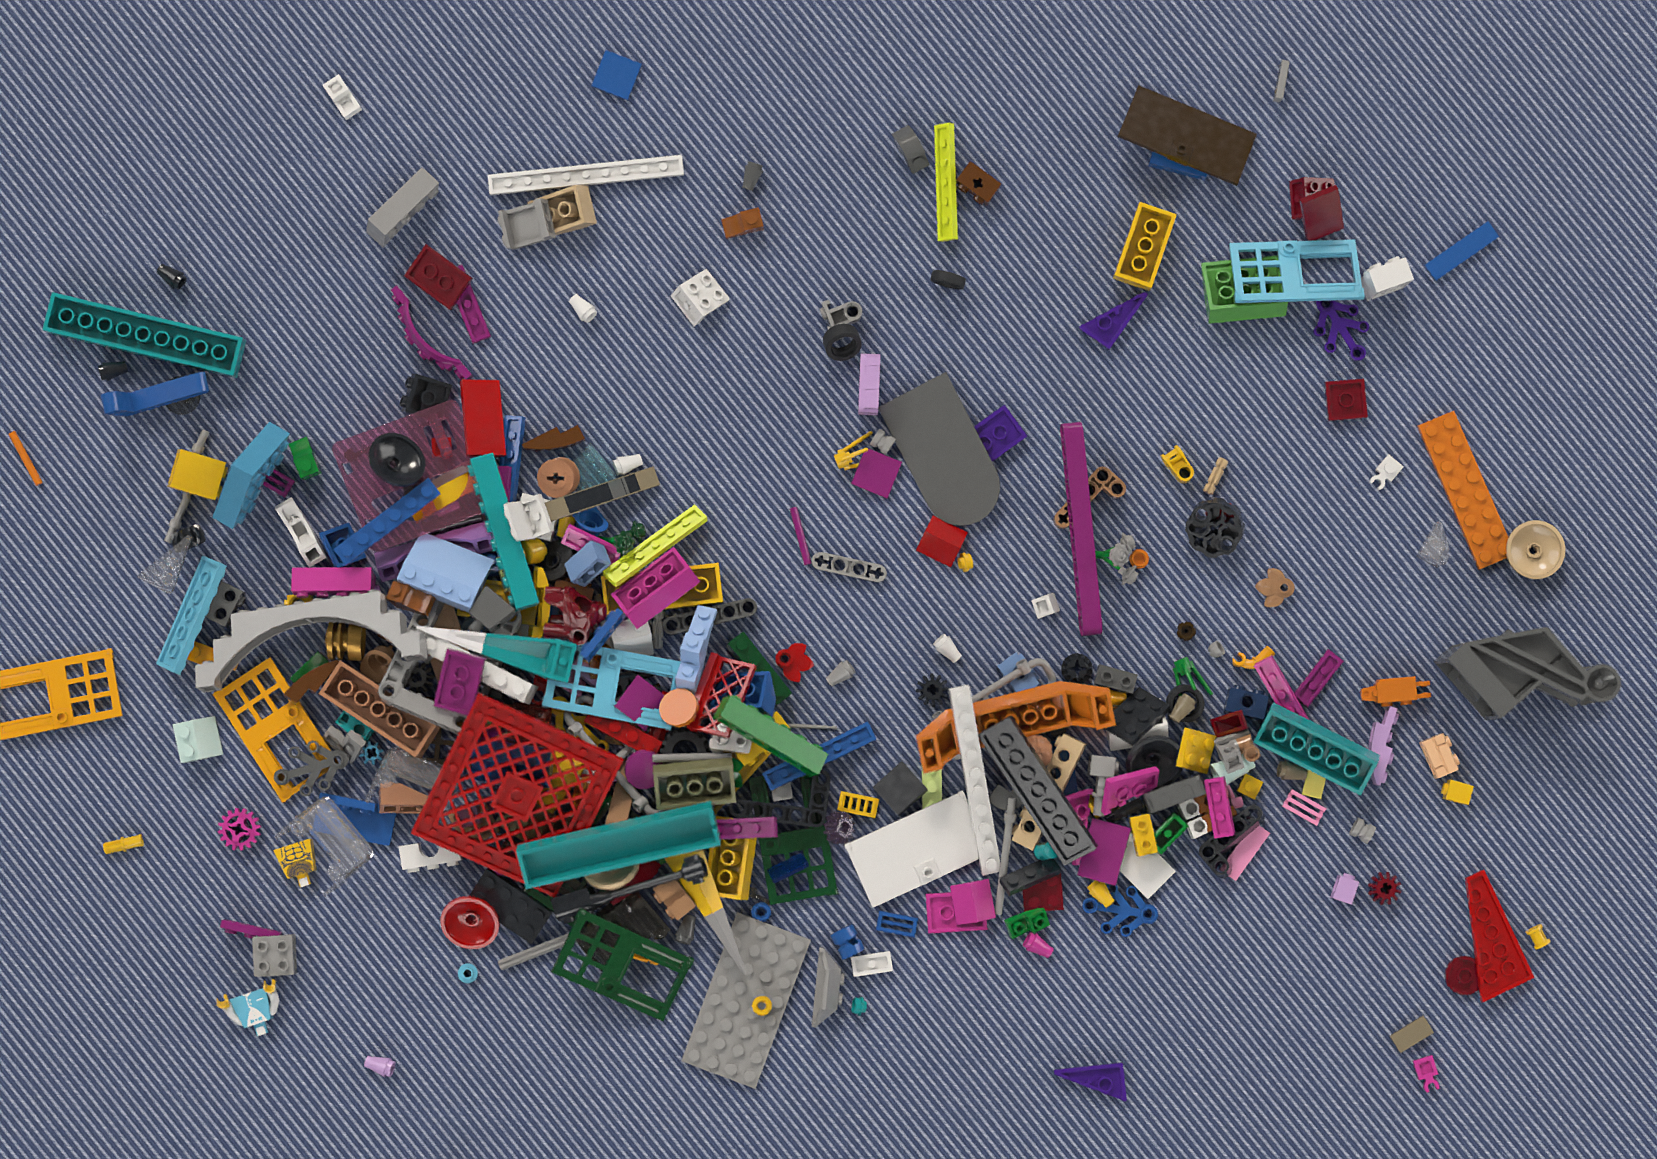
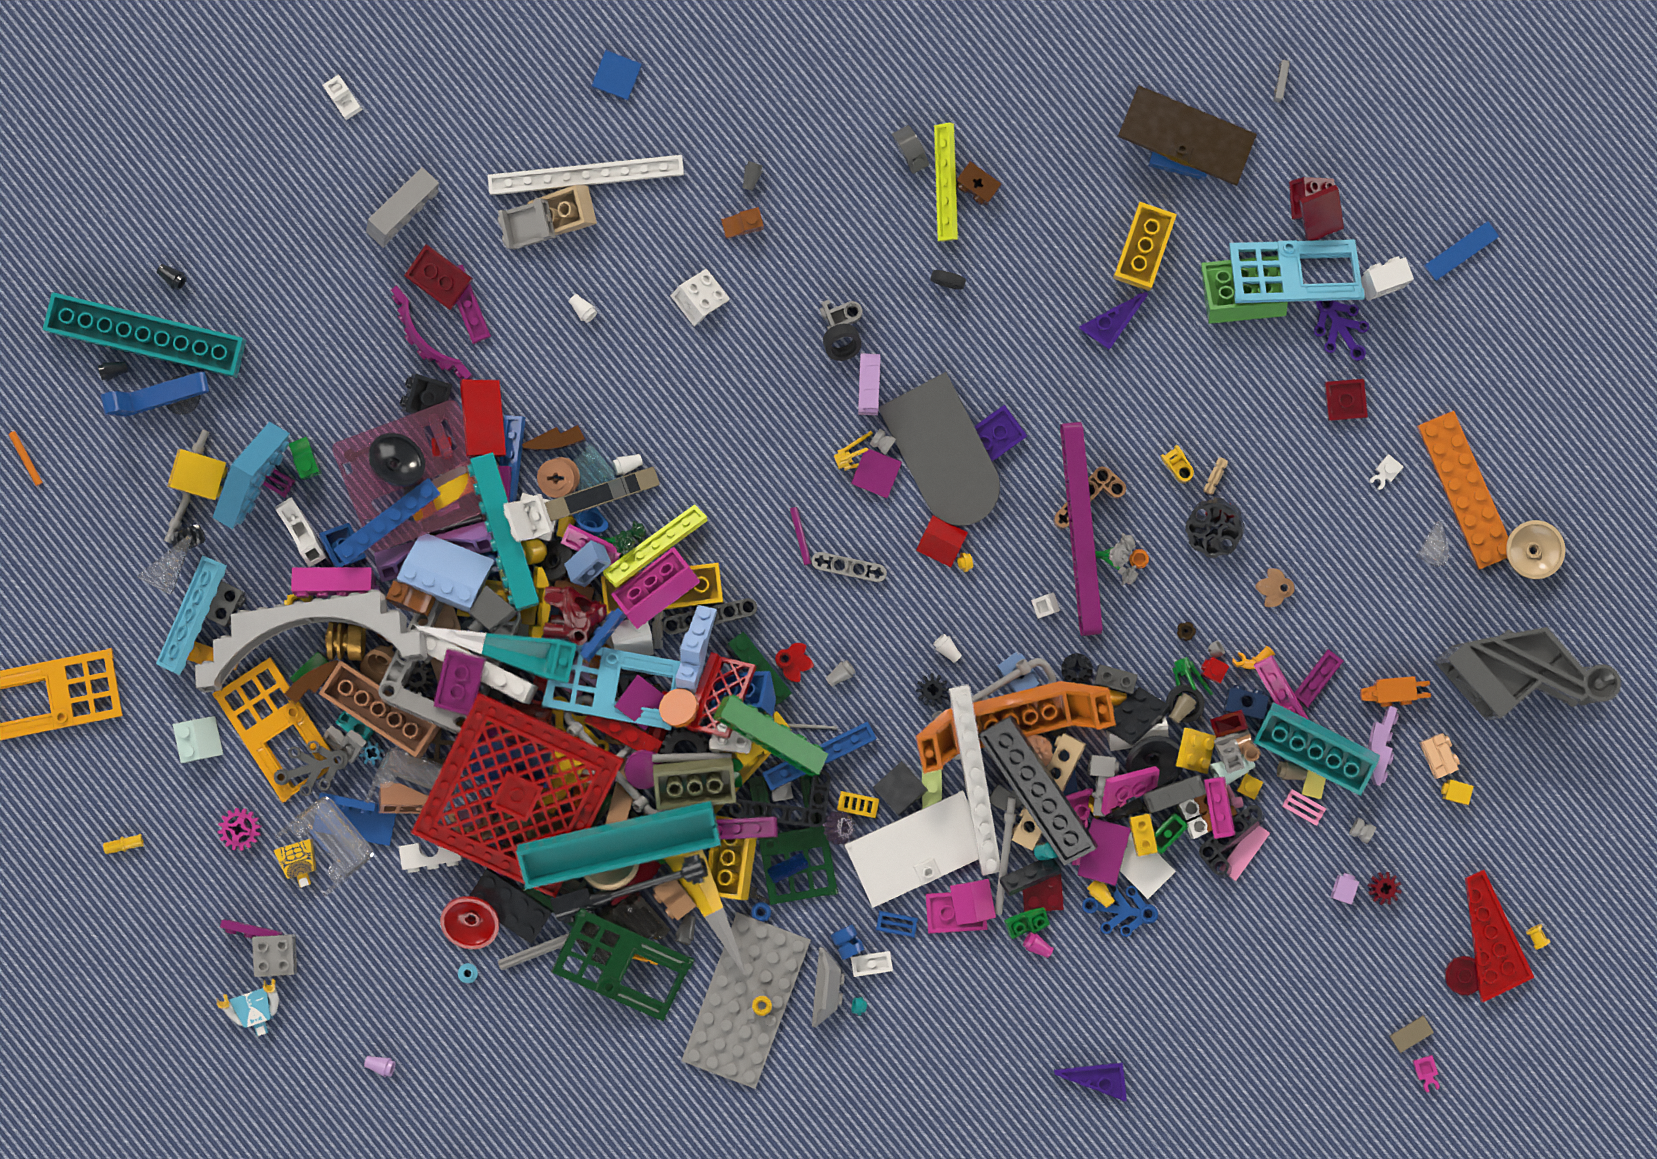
none -> red brick [1200,657,1229,684]

